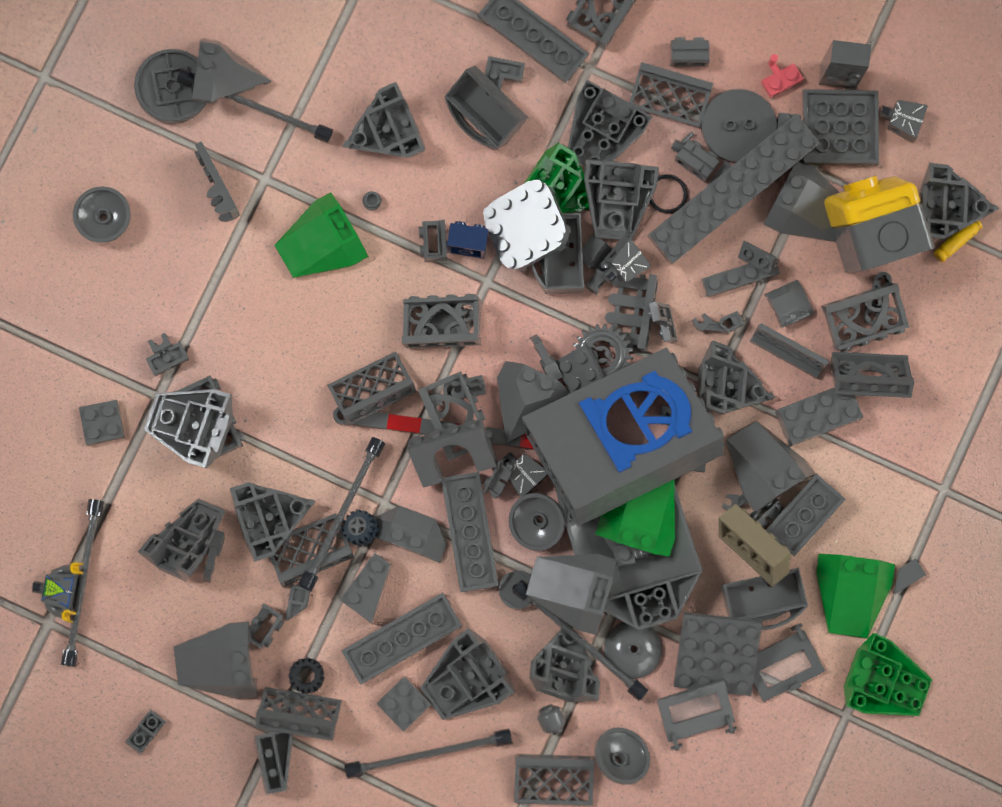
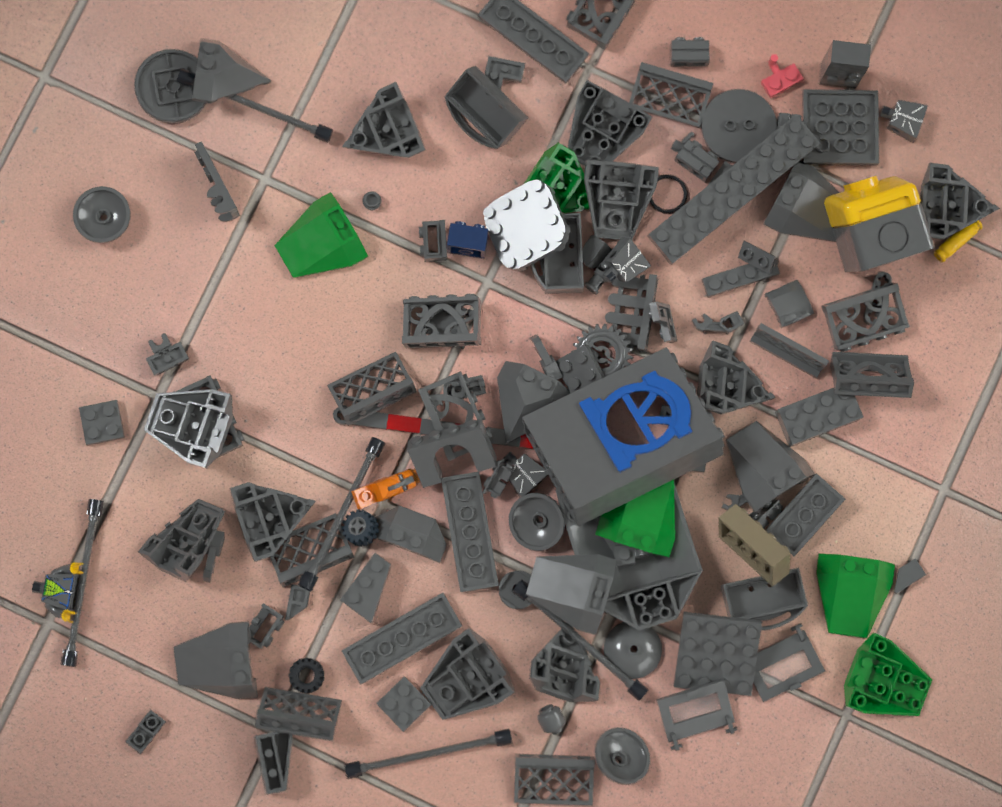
none -> orange plate [351,468,421,509]

